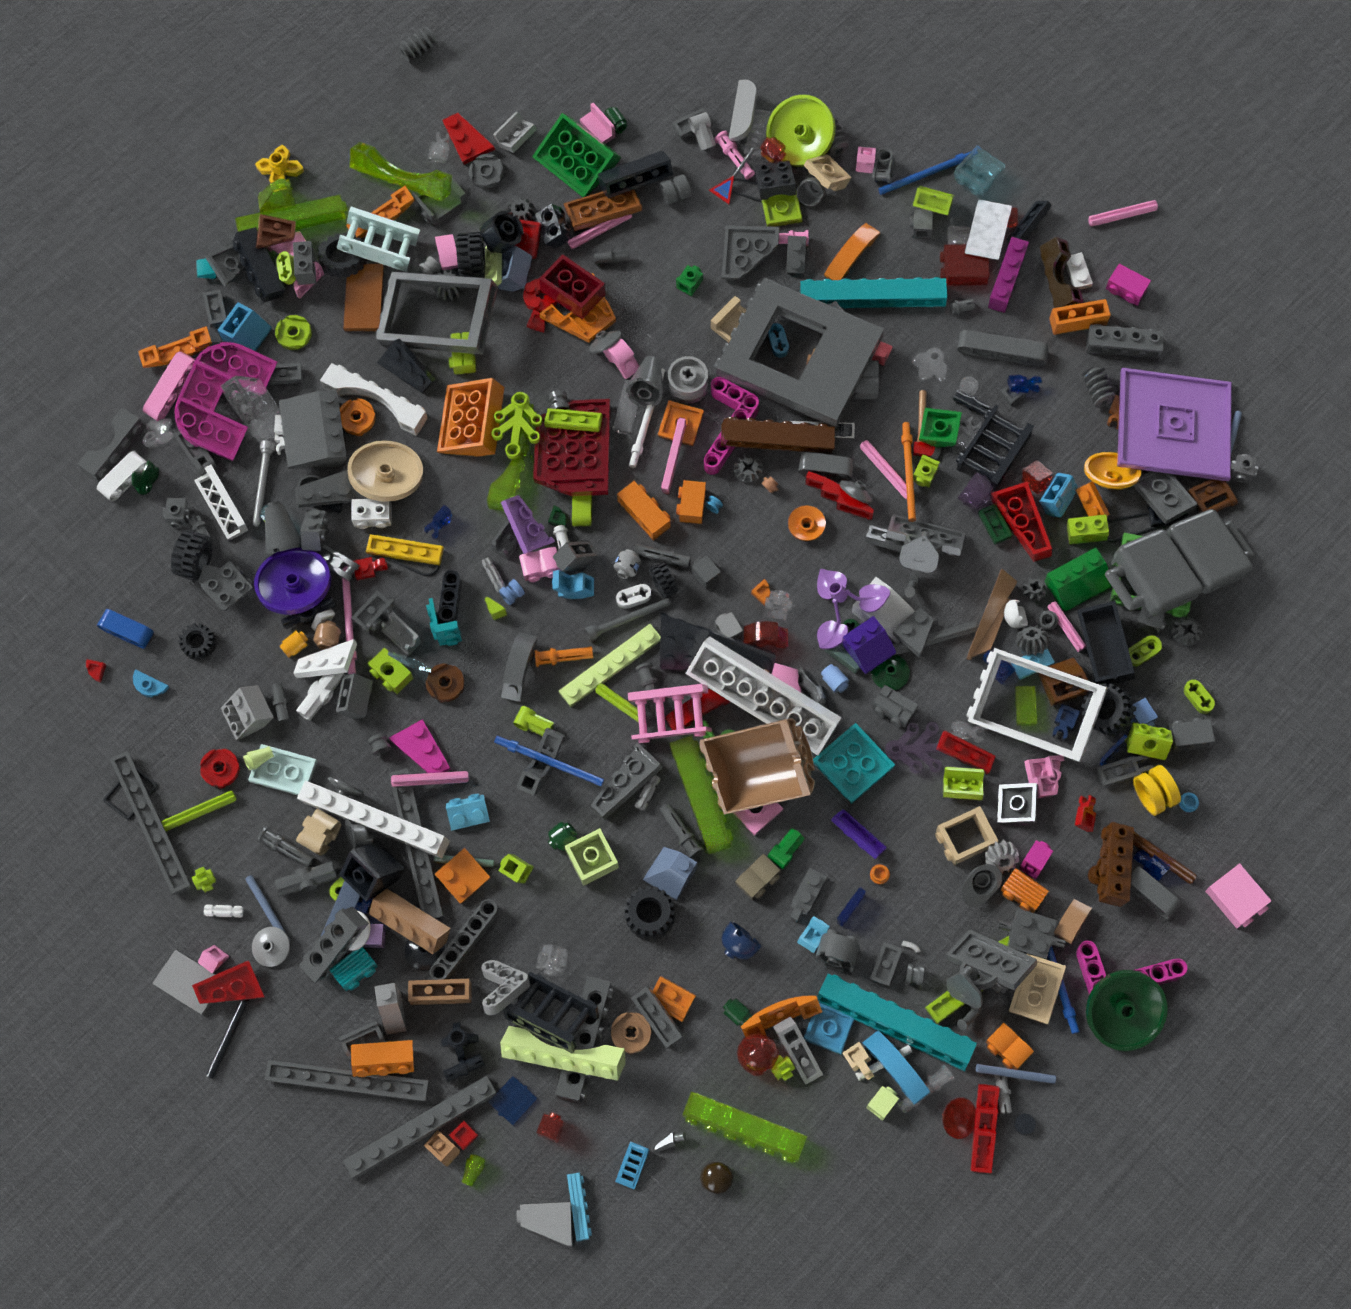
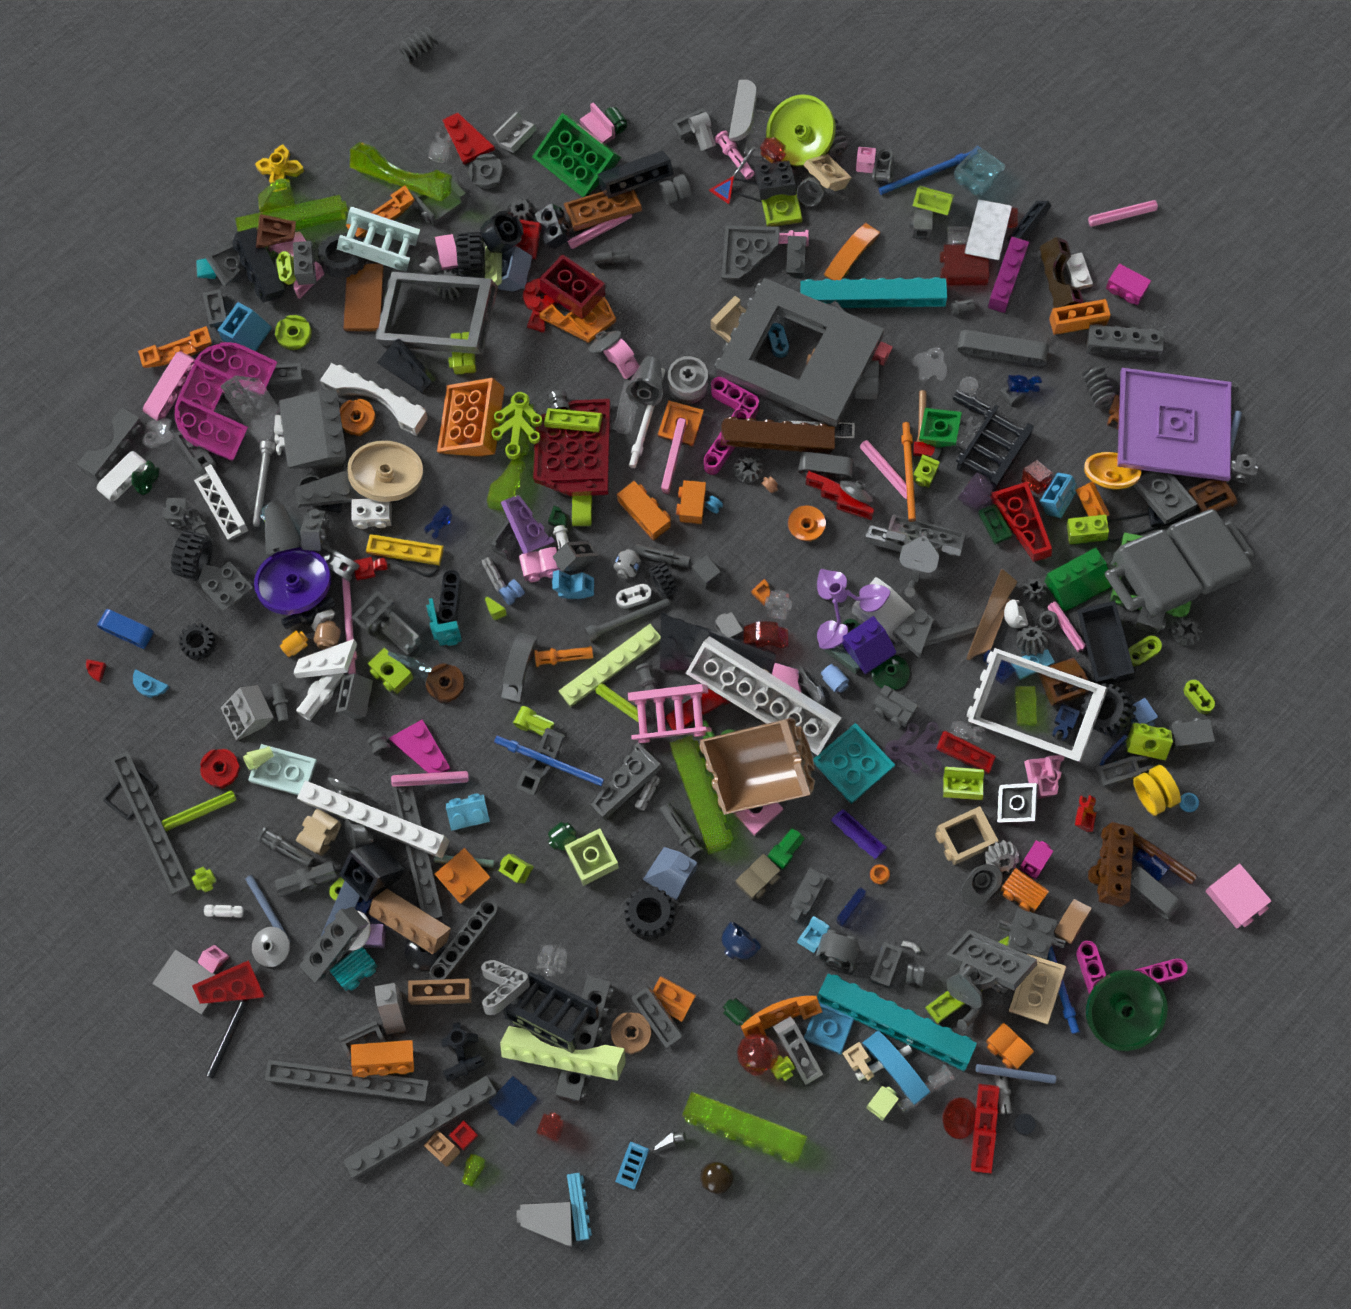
green brick [676,265,703,296] -> none

